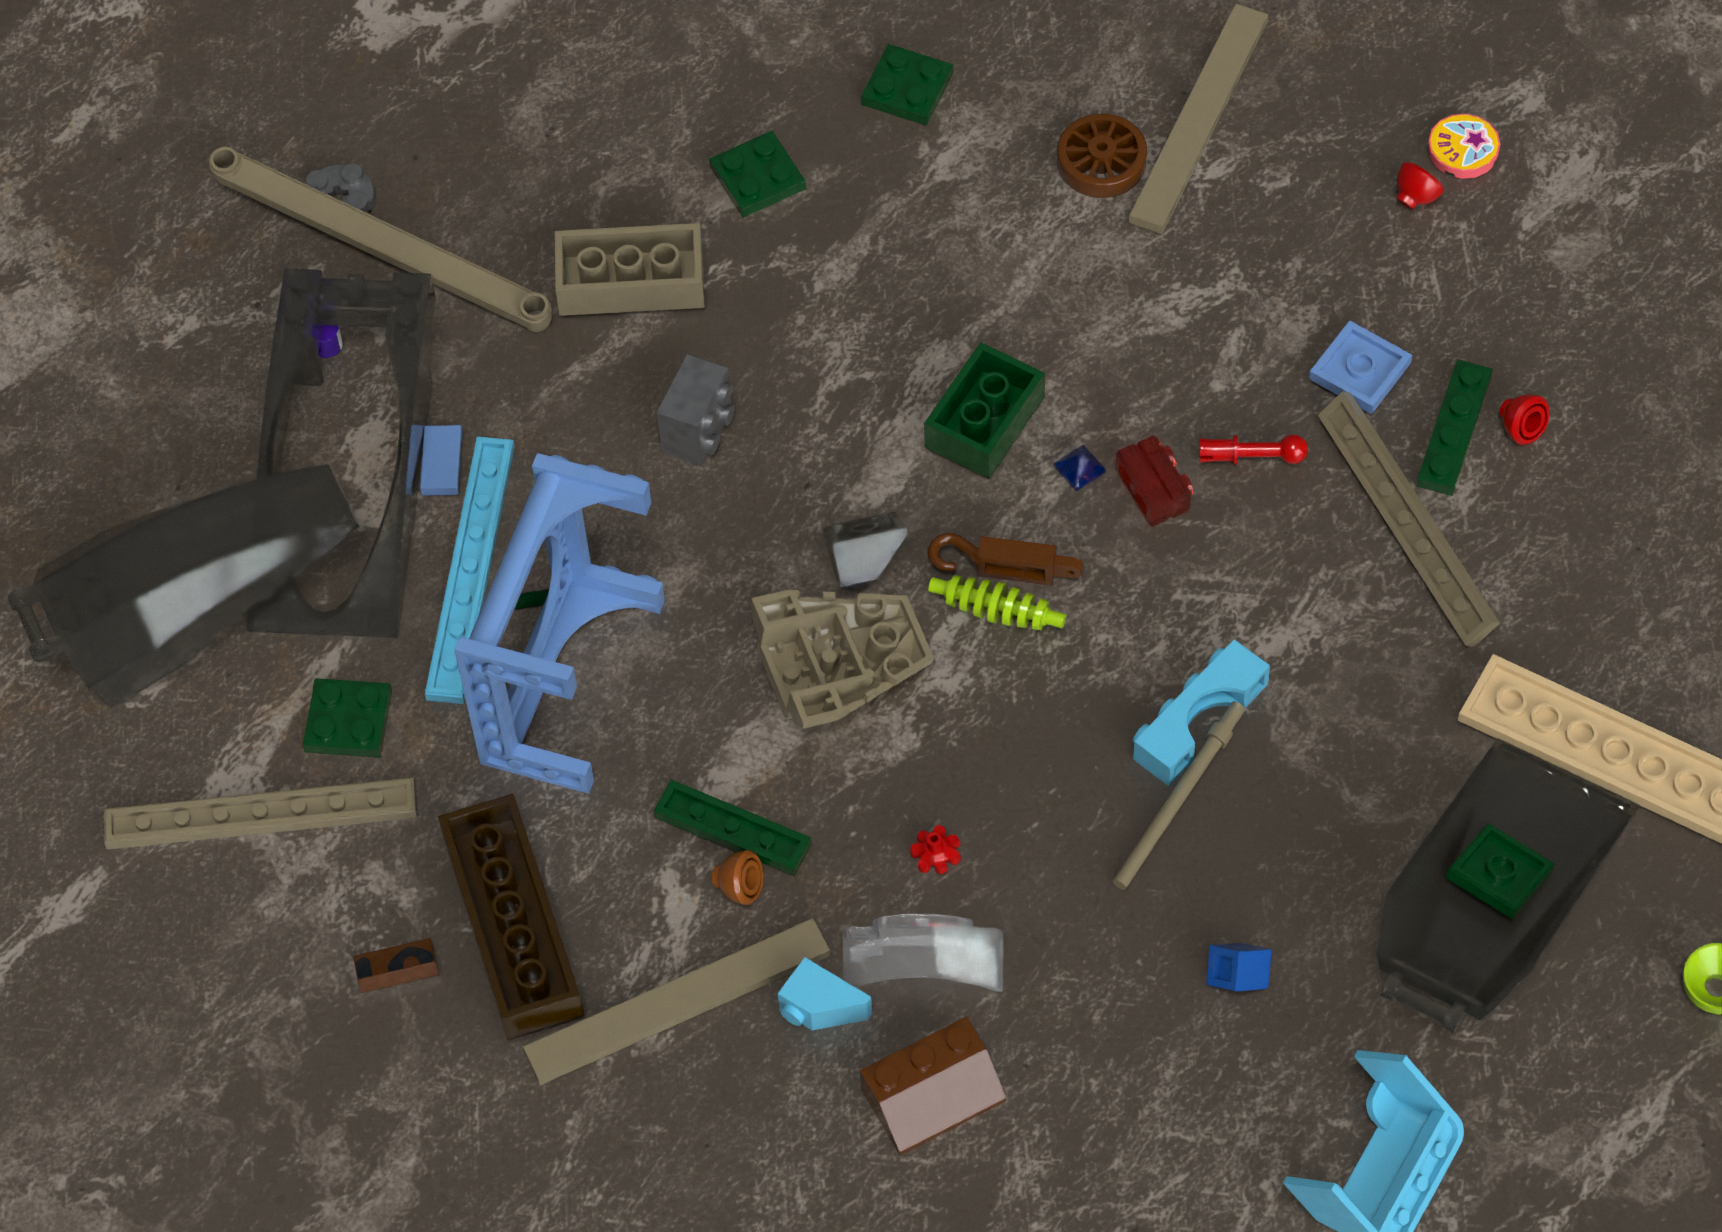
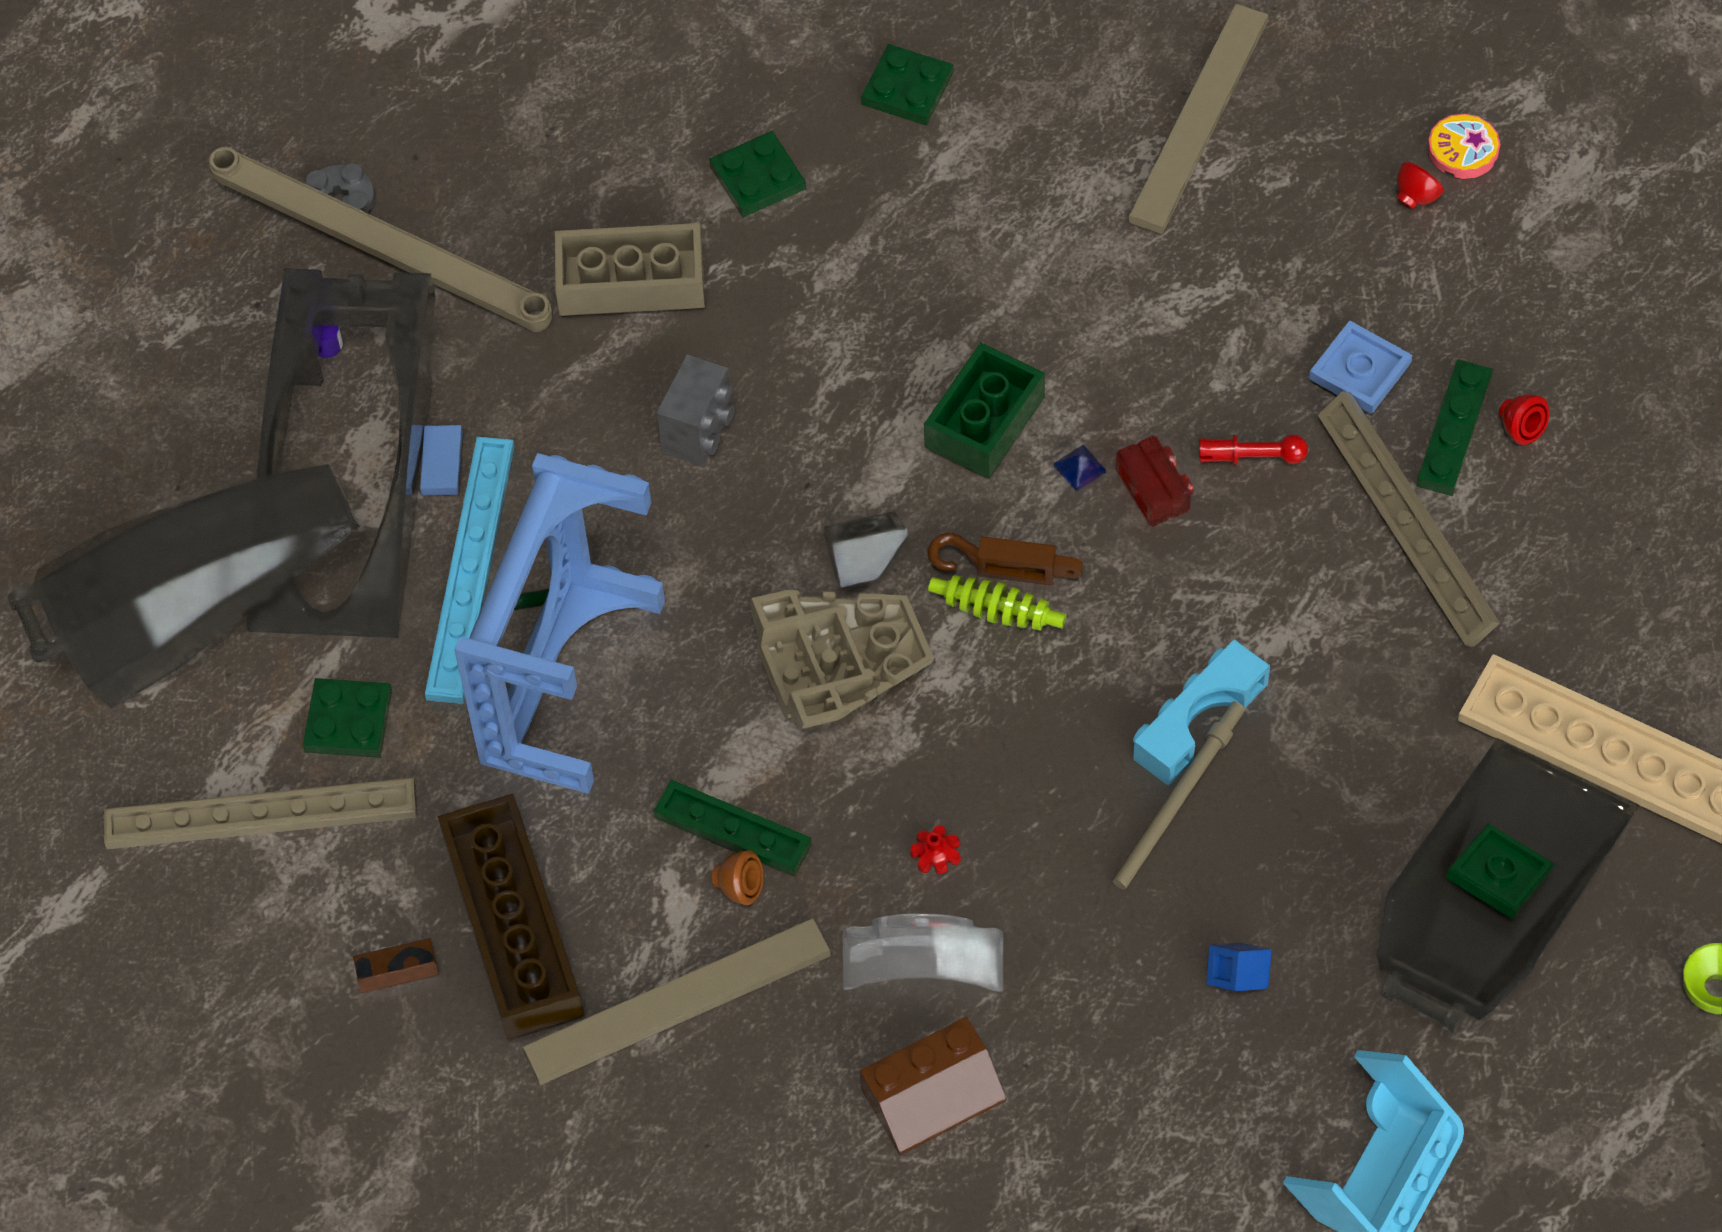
medium azure slope [778,957,872,1031] -> none
reddish brown wheel [1057,114,1147,198] -> none

